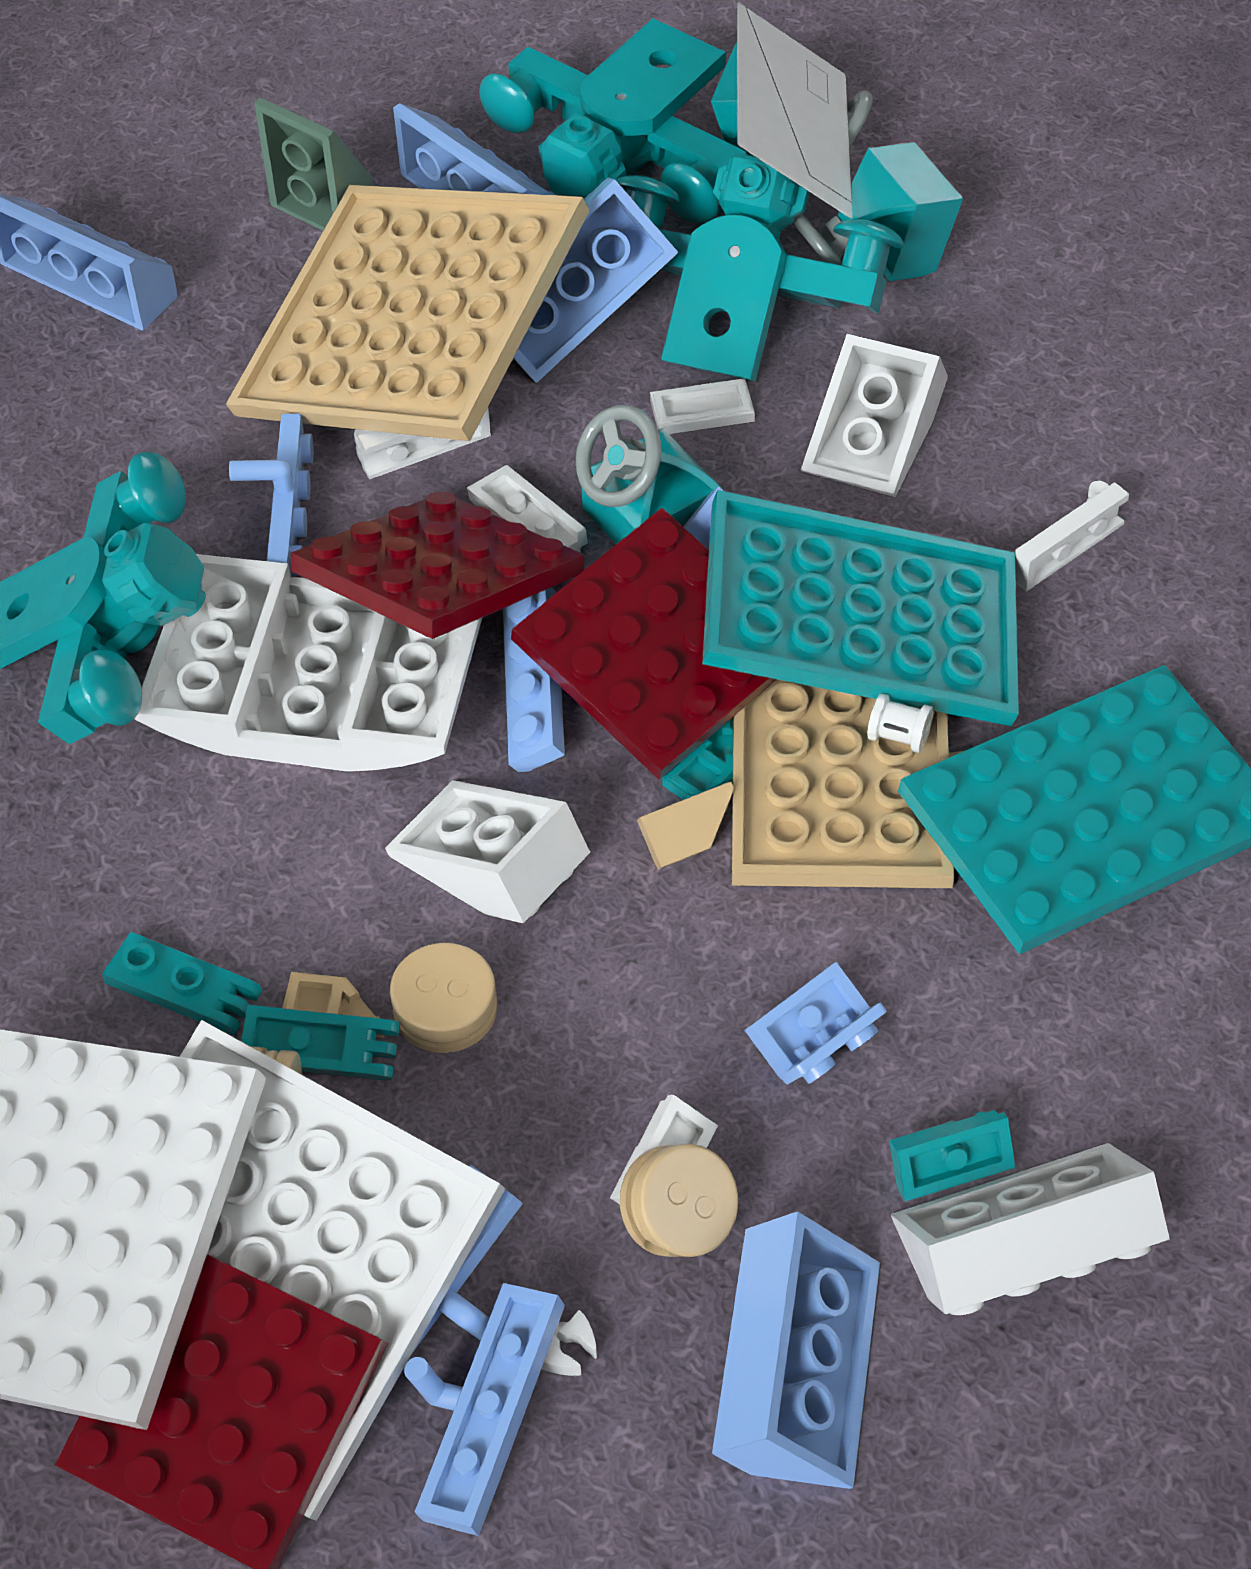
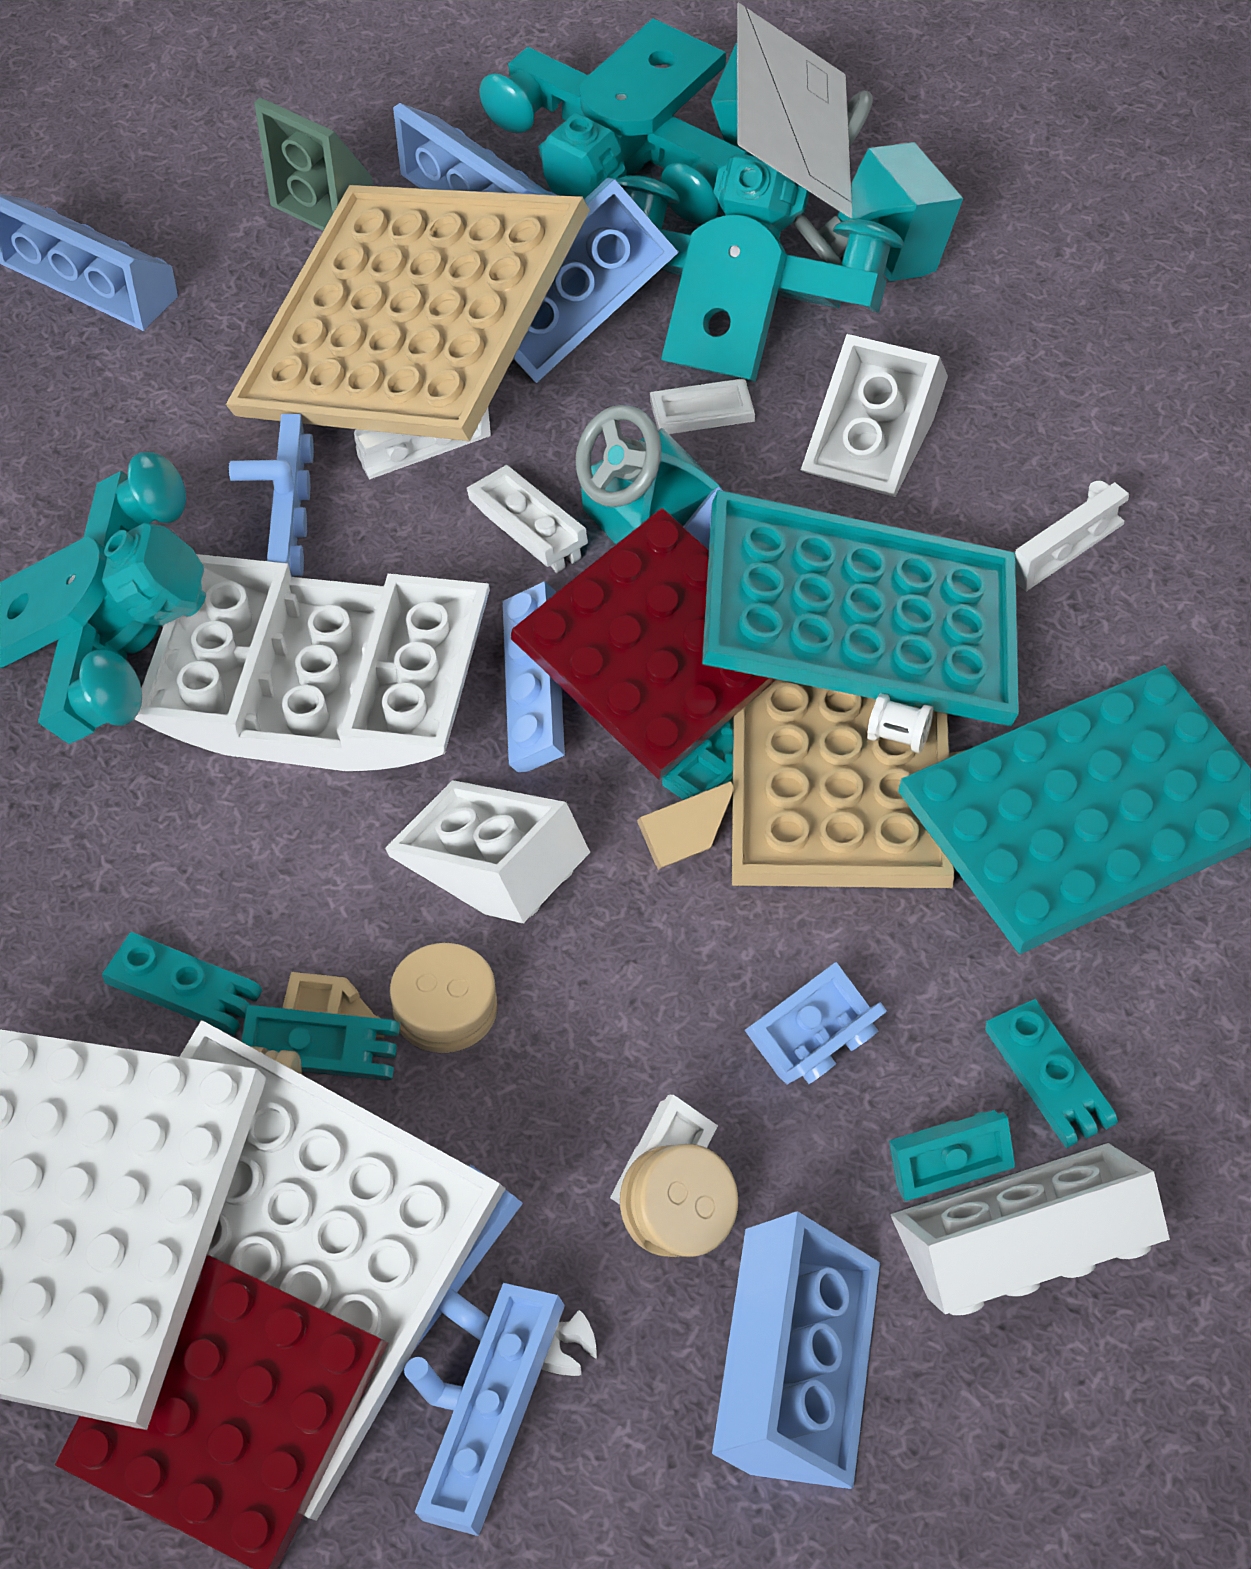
dark red plate [291,492,584,639] -> none
none -> teal hinge [985,999,1118,1149]

